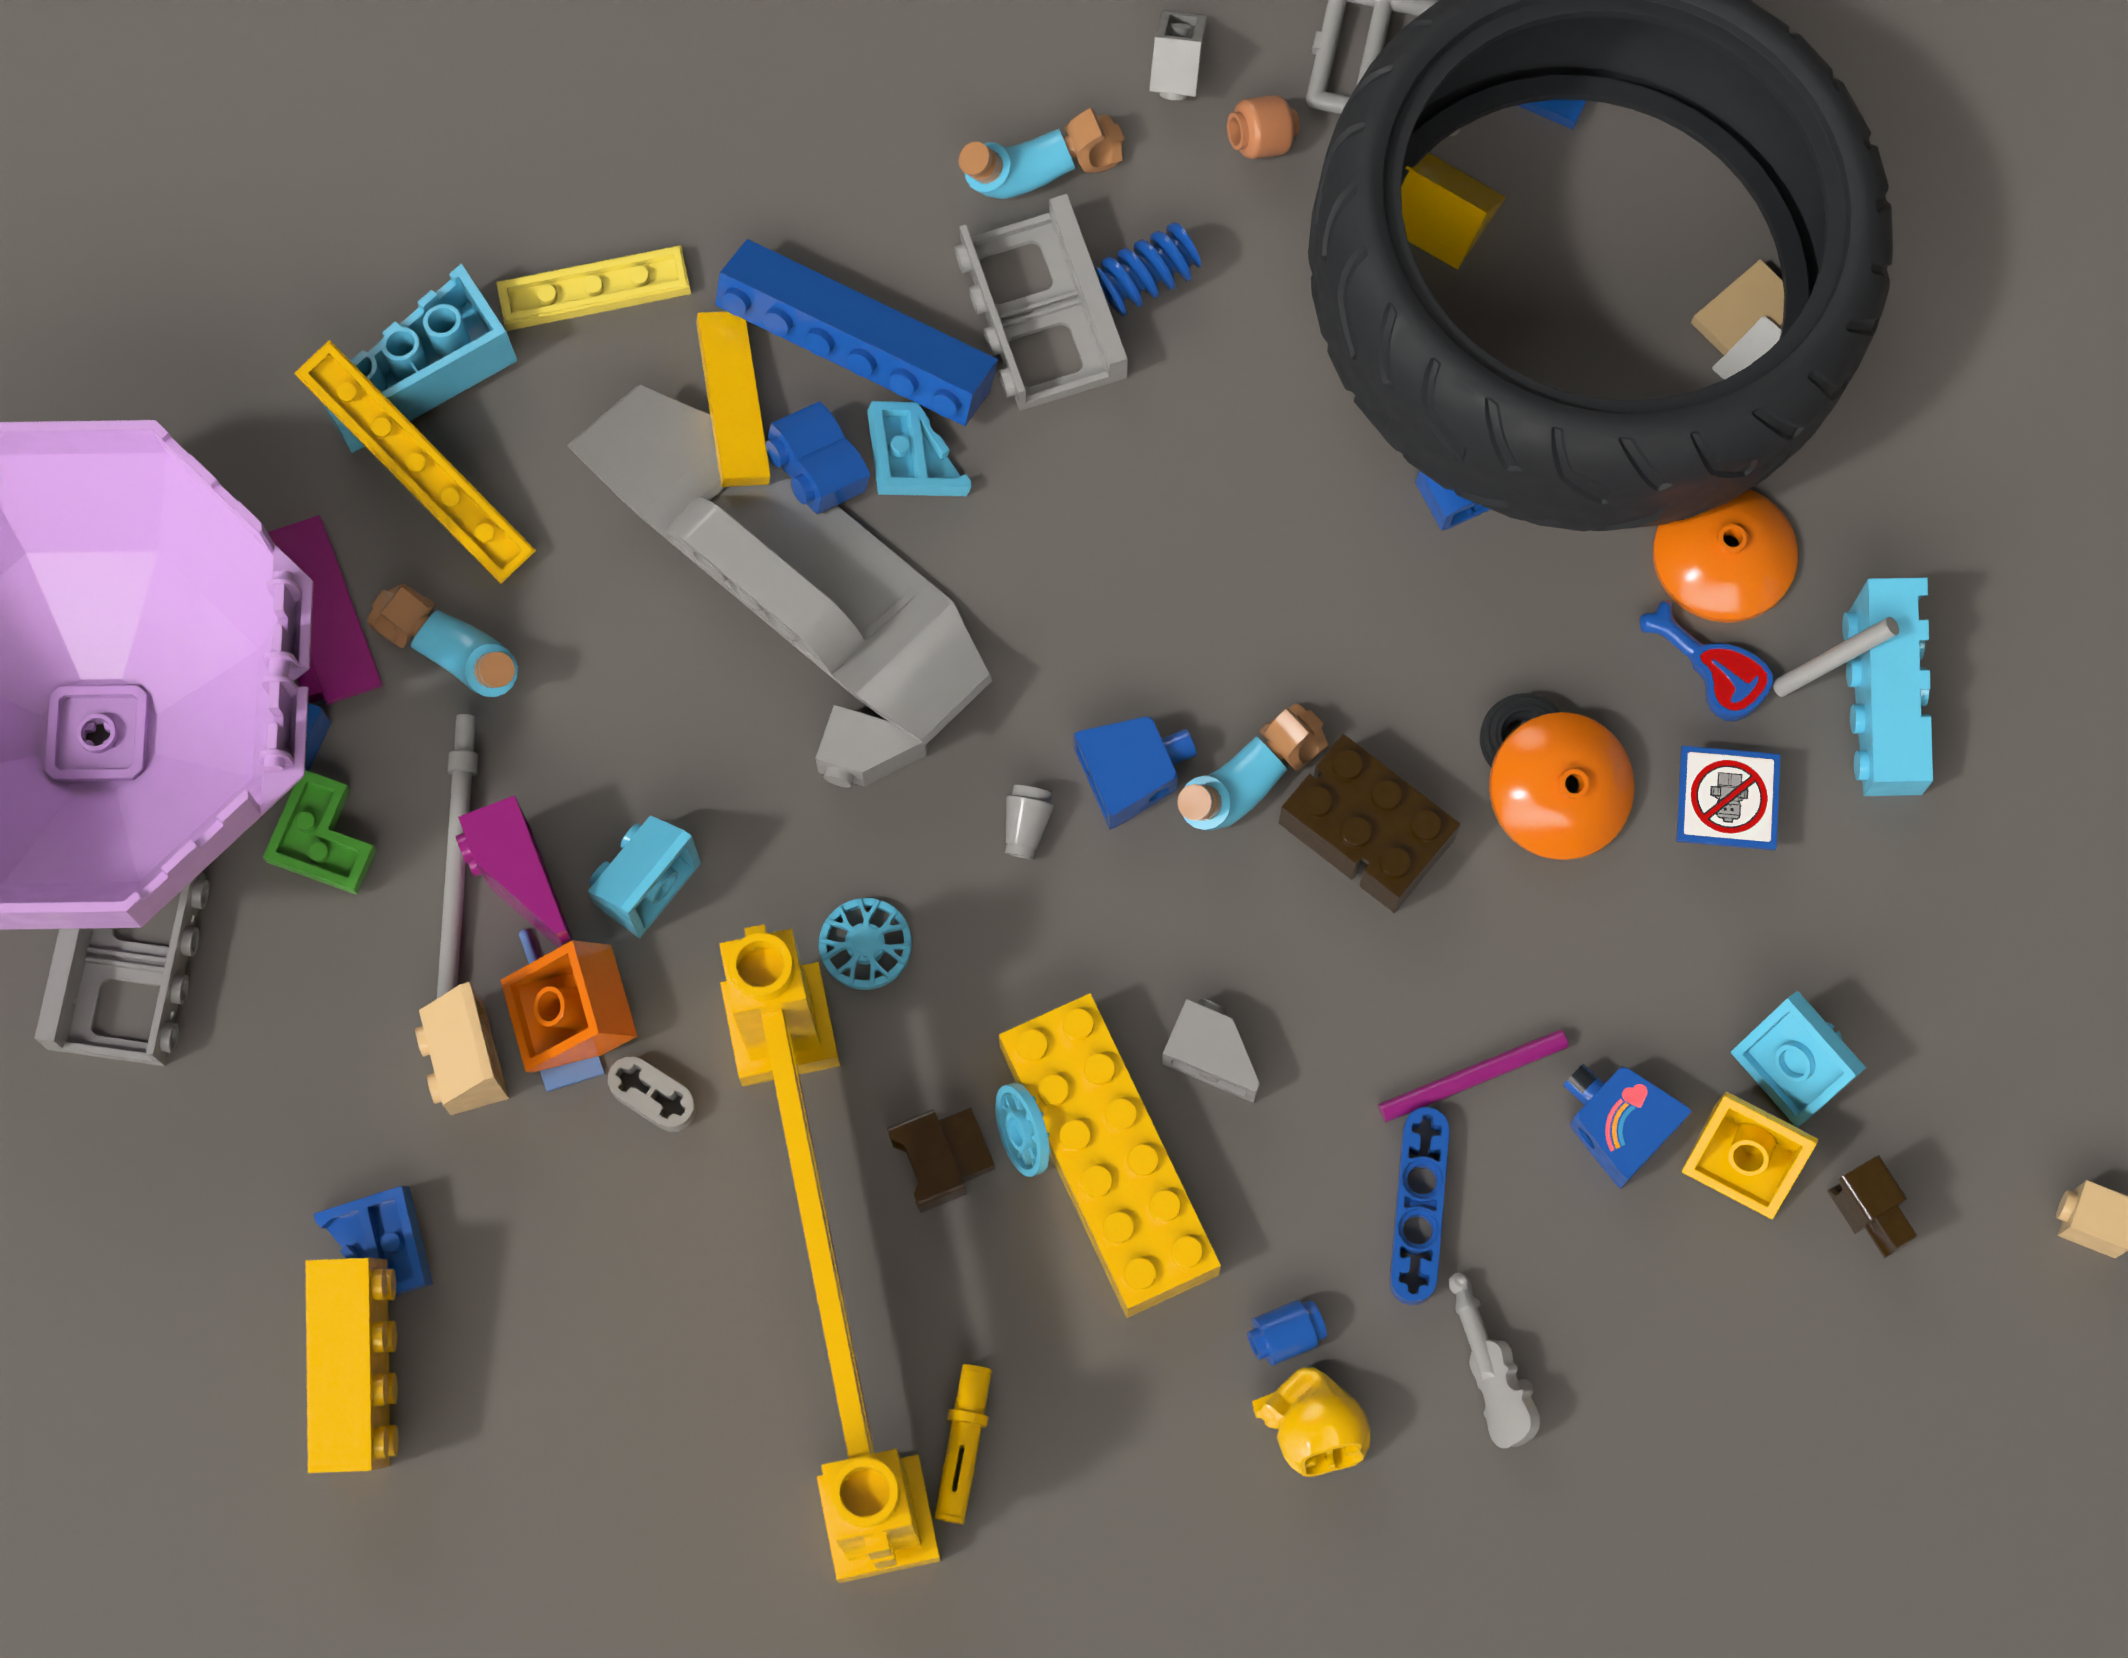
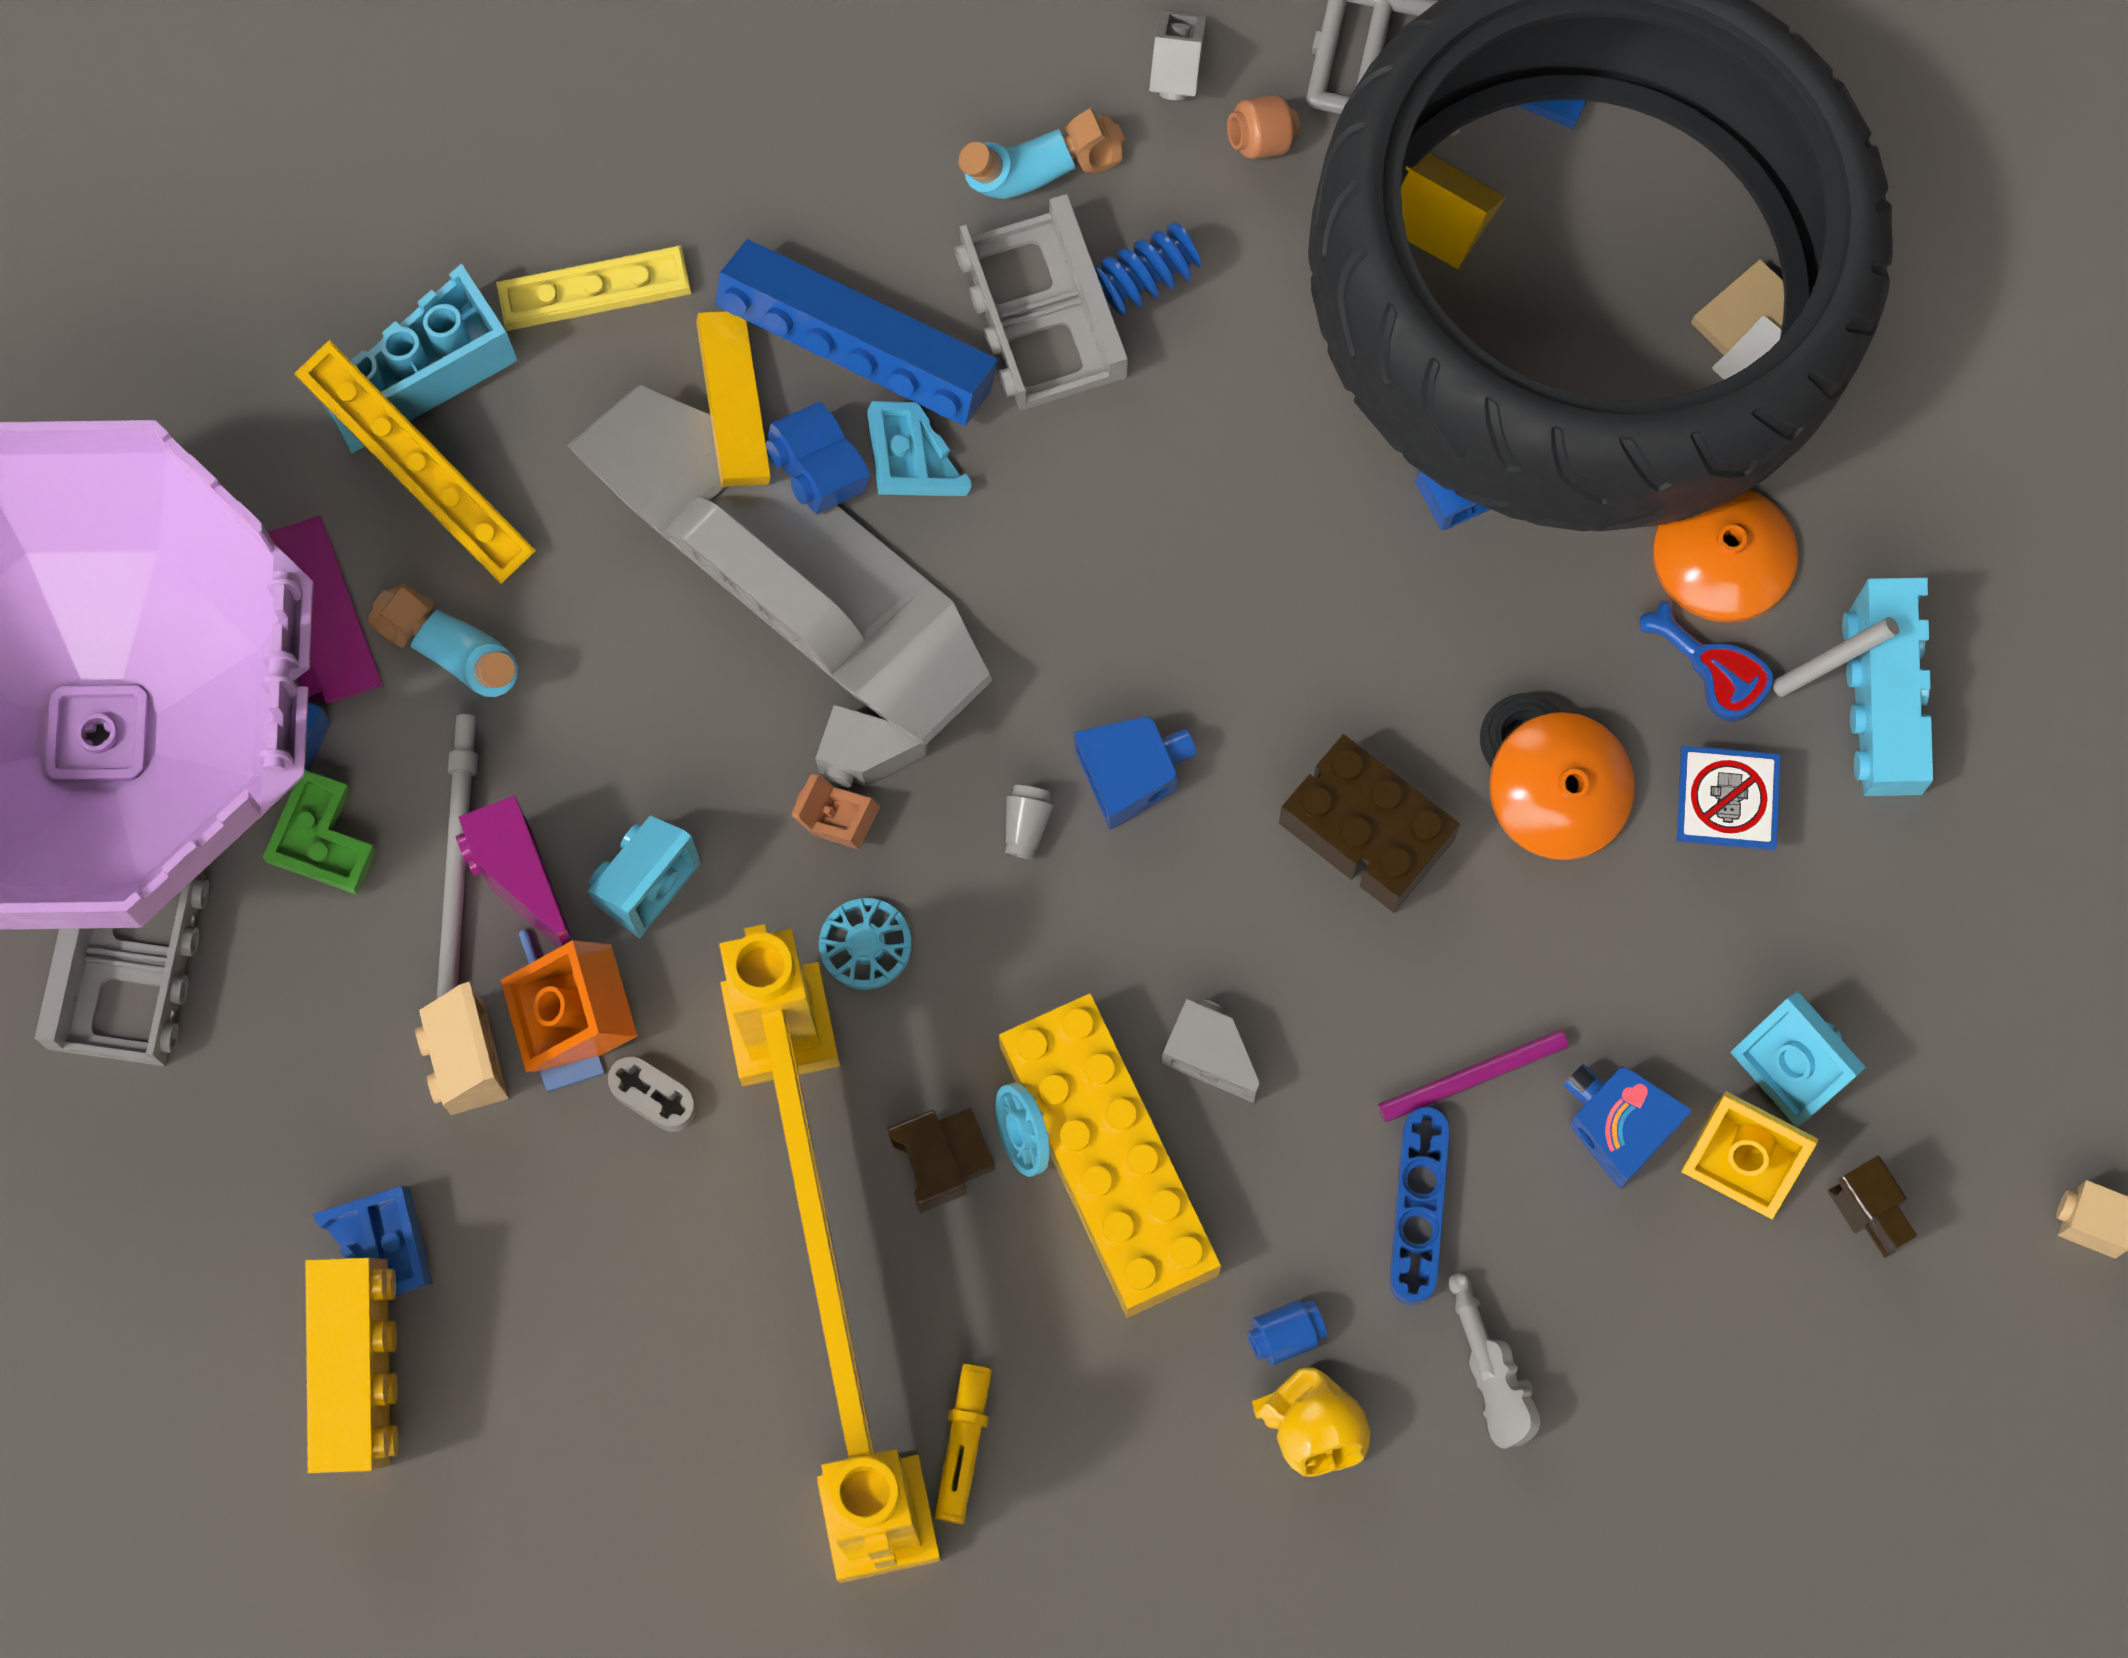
piece [1177,703,1328,830] -> none
none -> nougat bracket [792,773,880,849]

